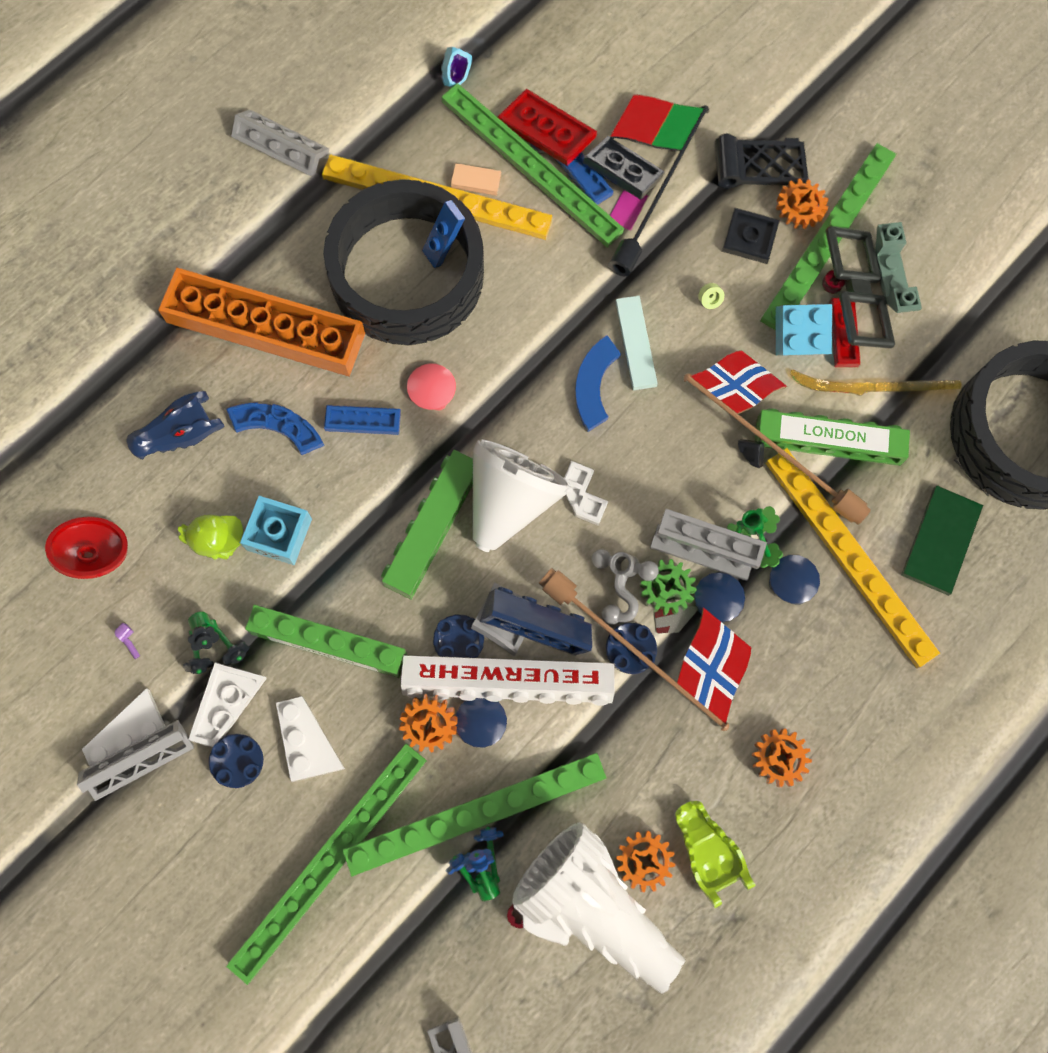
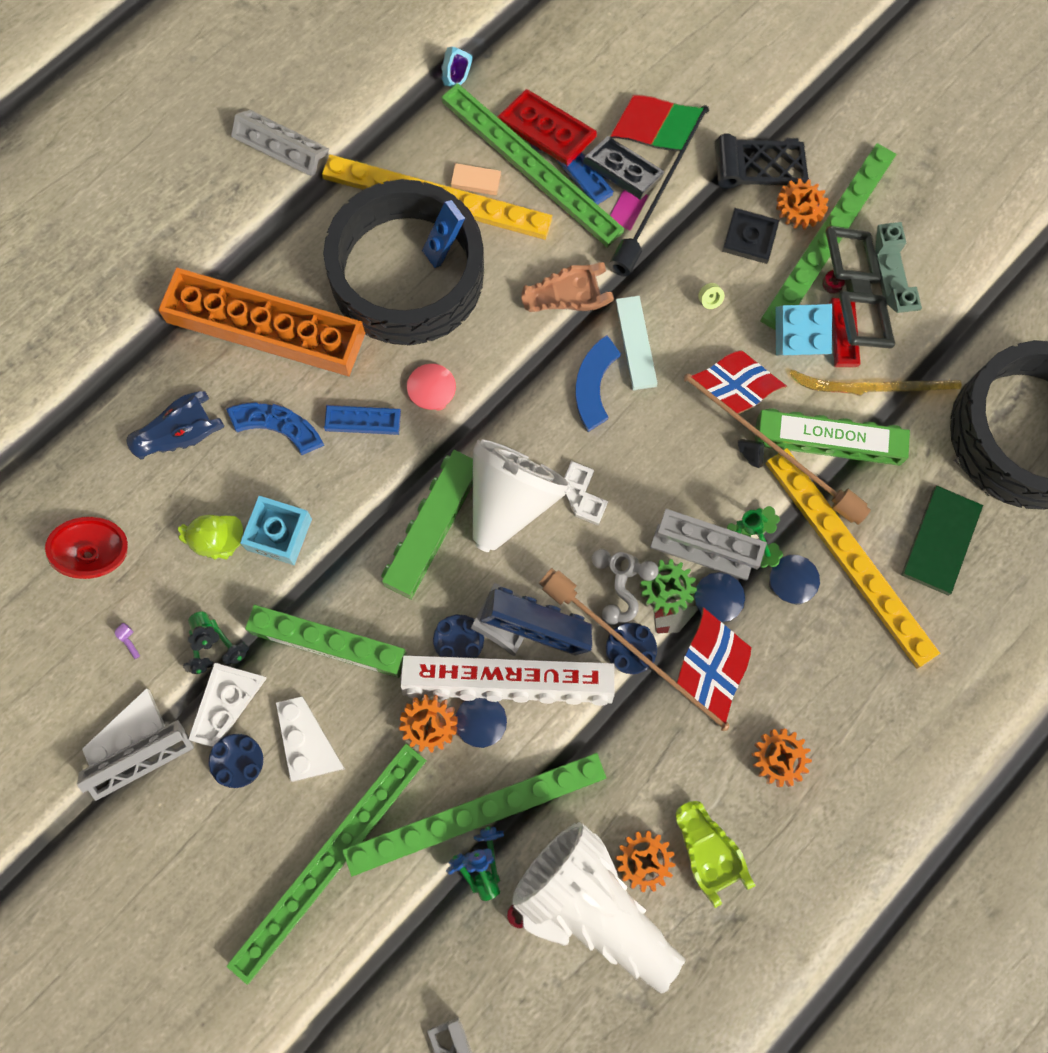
none -> nougat animal [521,262,614,312]

